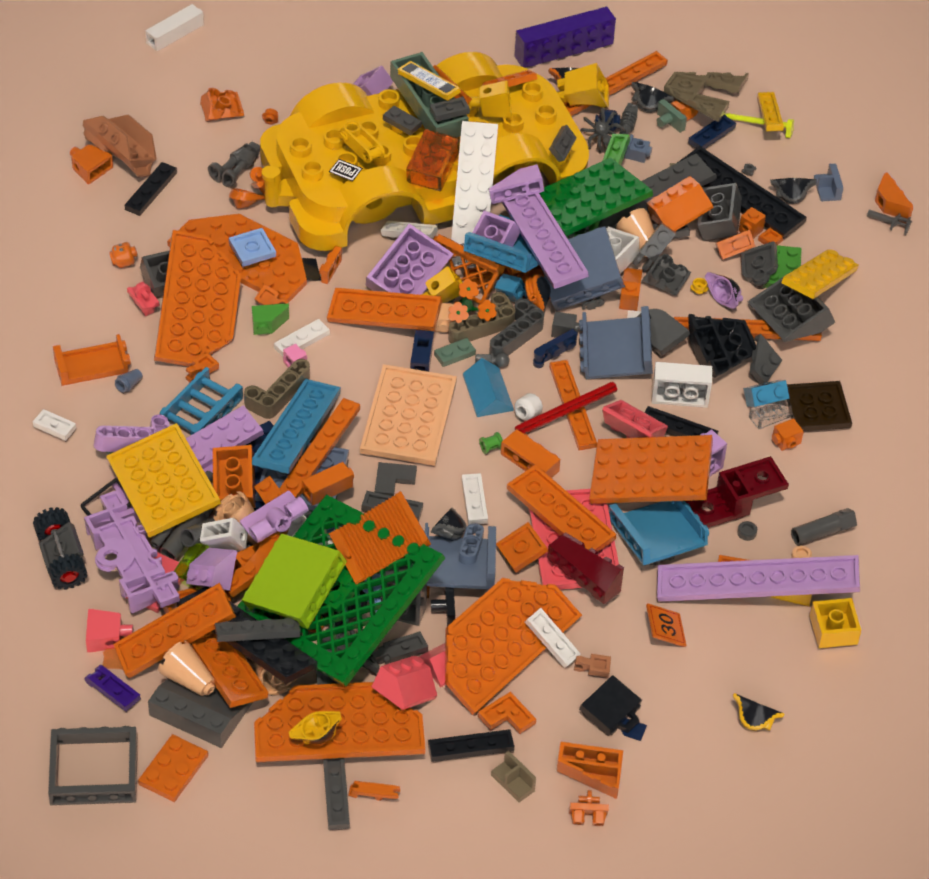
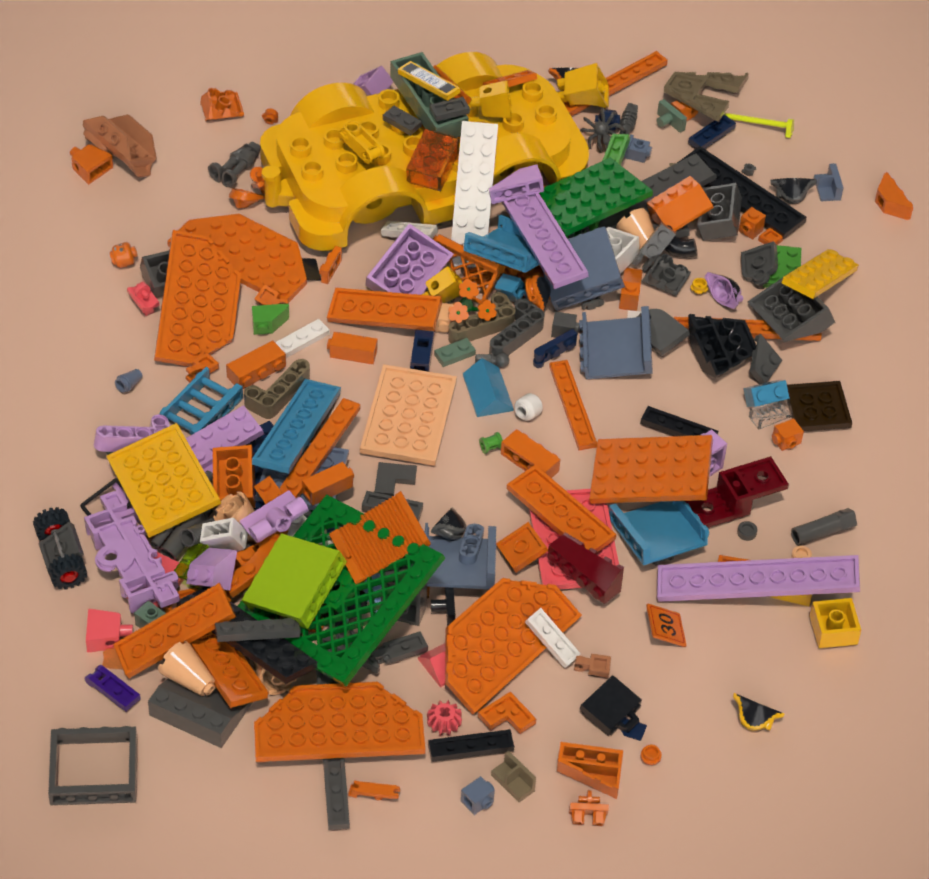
white plate [33,409,76,441] -> none
orange panel [53,334,131,386] -> none
black plate [124,162,177,216] -> none
orange plate [138,734,208,803] -> none
white brick [145,4,204,51] -> none
light blue plate [229,228,276,267] -> none
bright pink plate [283,344,307,368] -> none
yellow hat [289,711,342,744] -> none
sticker [329,159,363,181] -> none
coral slope [371,656,437,710] -> none
white plate [461,473,488,525] -> none
lavender slope [470,211,520,247] -> none
dark purple brick [514,6,616,68] -> none
red axle [515,382,618,434] -> none
dark grey plate [549,125,577,162] -> none
coral slope [602,400,668,438] -> none
hat [631,82,674,112] -> none
white brick [652,362,712,408] -> none
orange plate [715,230,756,260] -> none
yellow tile [757,92,784,131] -> none
dark grey piece [867,210,912,235] -> none
none -> sand green brick [134,600,166,628]
none -> orange brick [226,340,286,389]
none -> orange brick [327,332,378,365]
none -> coral gear [427,700,462,736]
none -> sand blue brick [461,776,495,815]
none -> orange plate [641,744,662,765]
none -> black cylinder [664,225,698,257]

